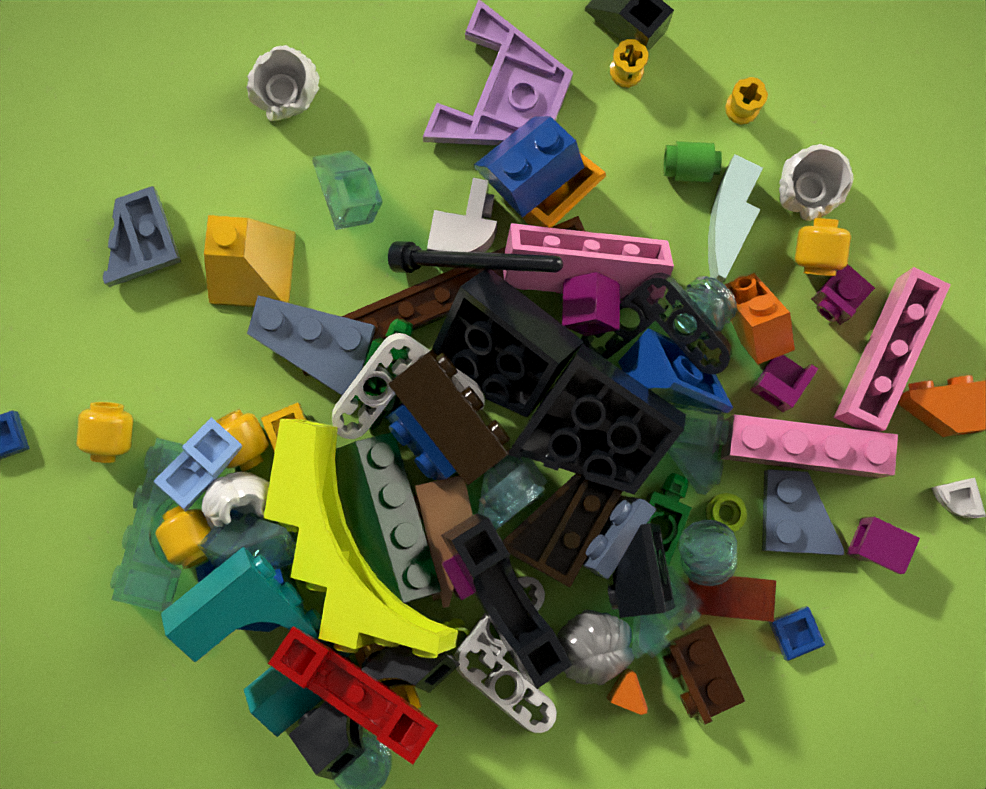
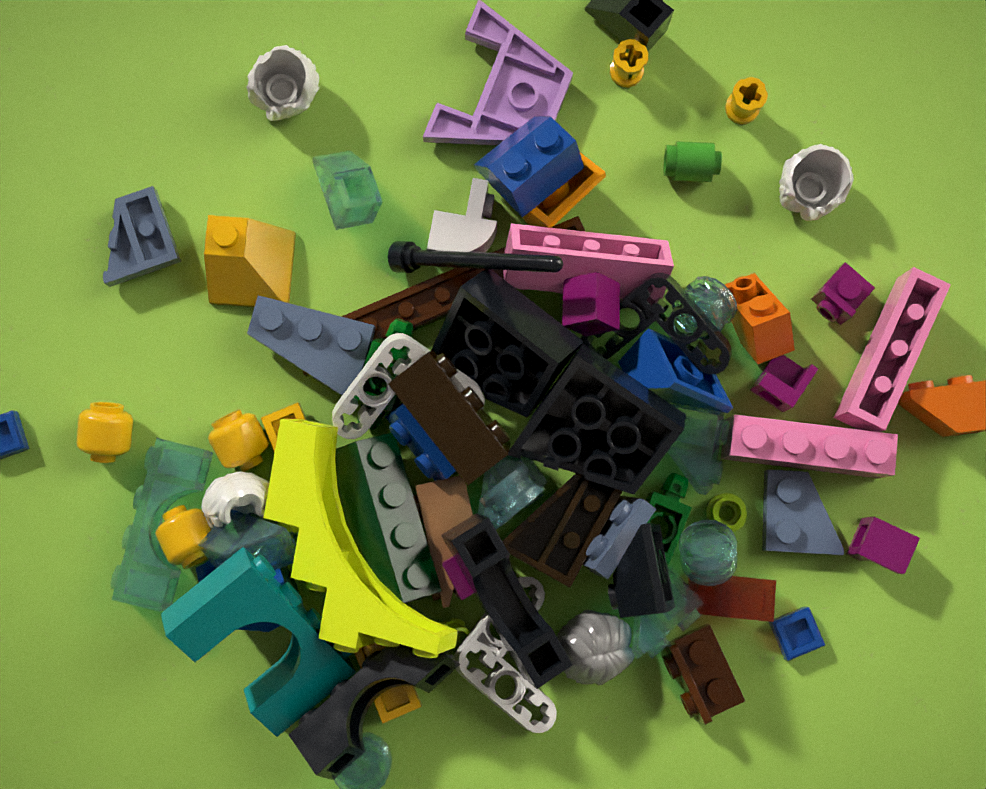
light blue slope [153,417,243,512] -> none
red slope [268,626,439,765] -> none
orange slope [606,668,648,715] -> none
light aqua slope [708,154,763,287] -> none
yellow head [795,218,851,276] -> none
white tile [931,478,986,518] -> none

